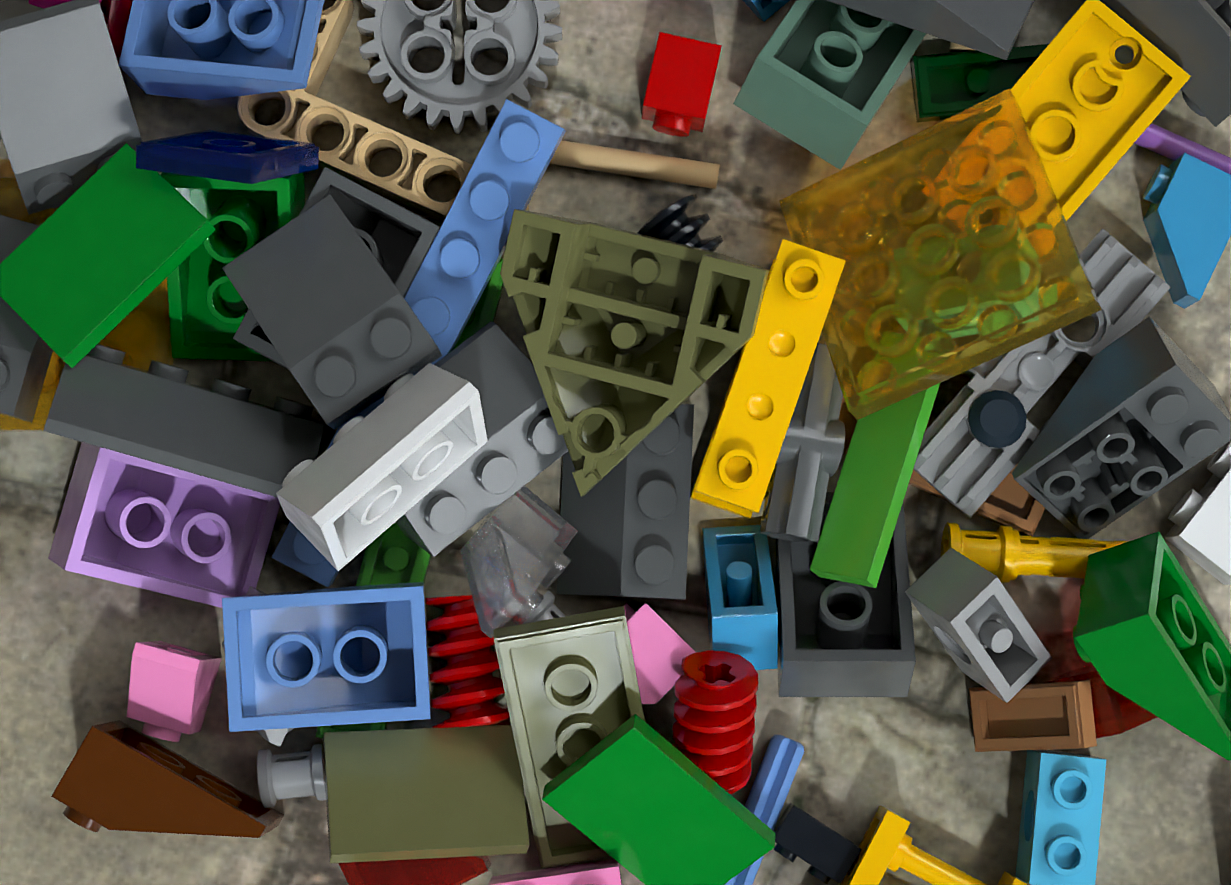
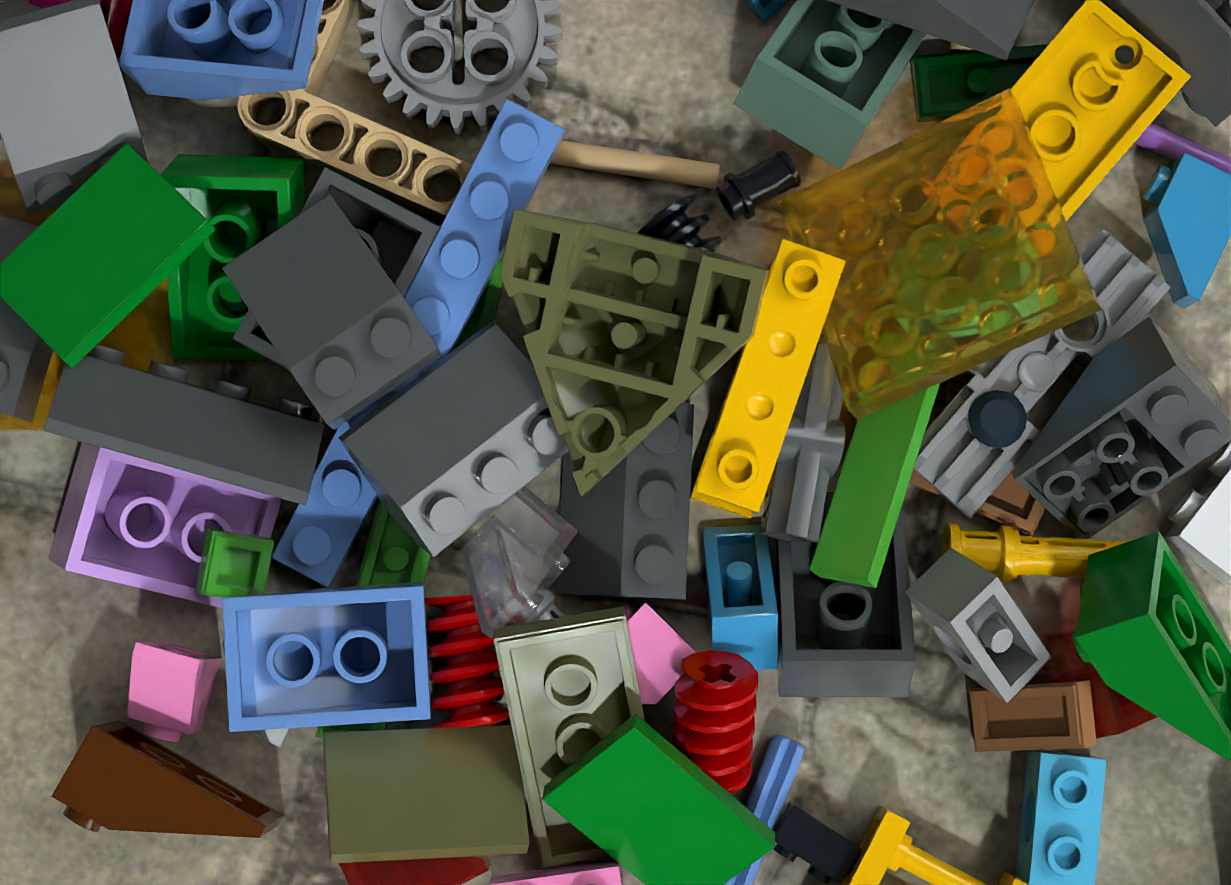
clear blue tile [136,130,319,184] -> none
light grey bush [257,744,326,808] -> none
white slope [276,363,488,571] -> none
red brick [642,32,722,137] -> none
none -> bright green tile [195,528,274,598]
none -> black pin [716,149,801,220]

